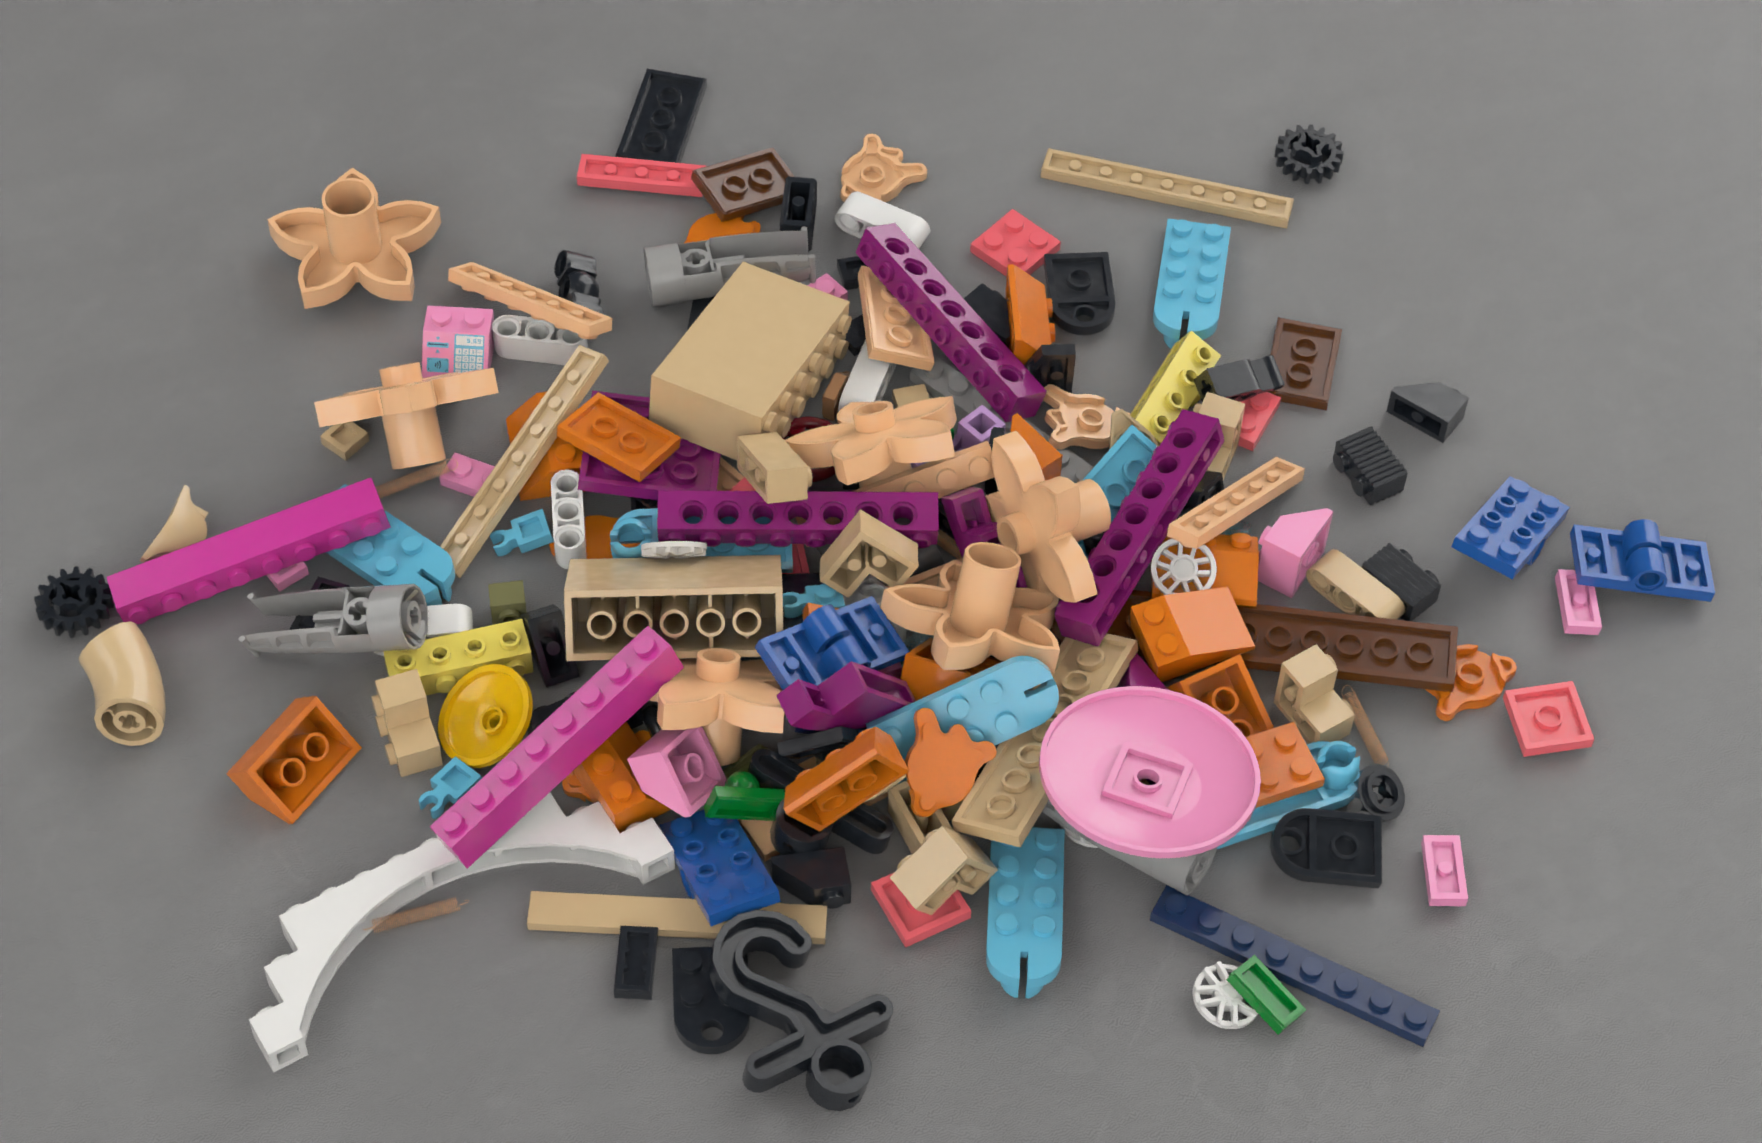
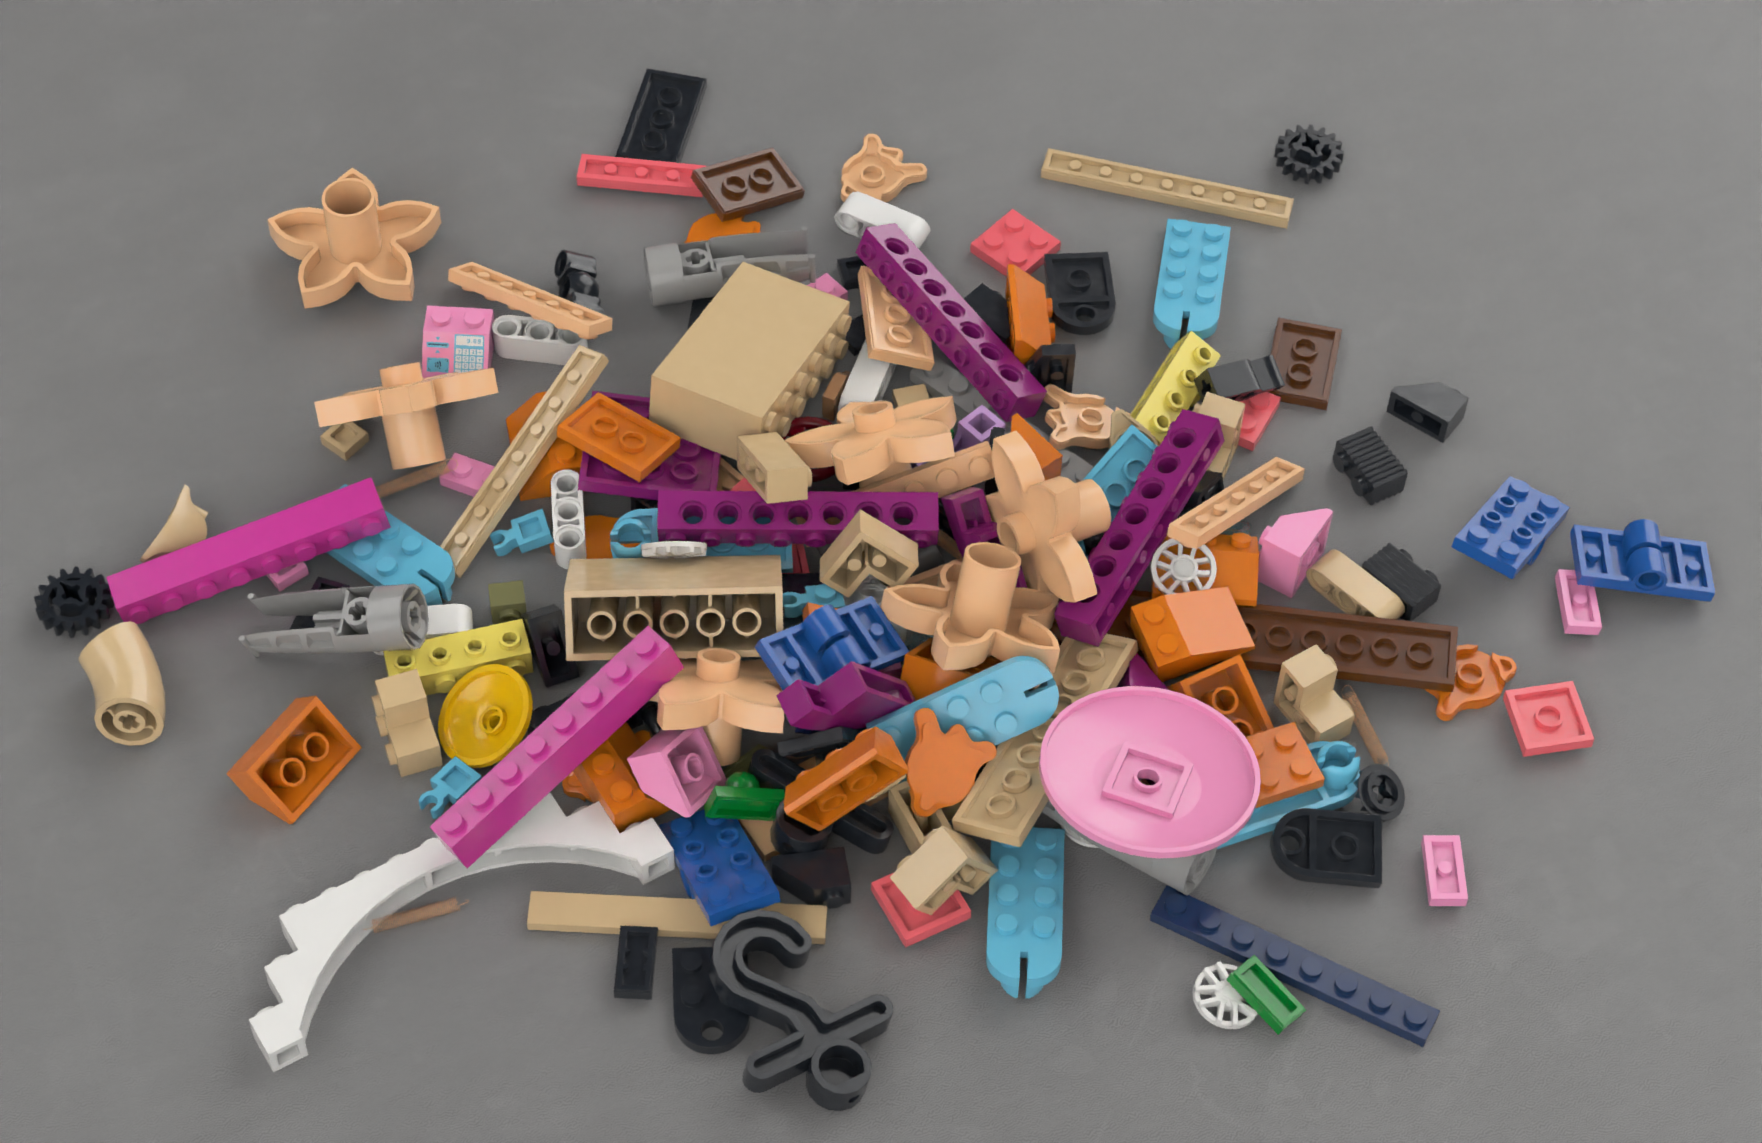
black brick [779,177,817,252] -> none

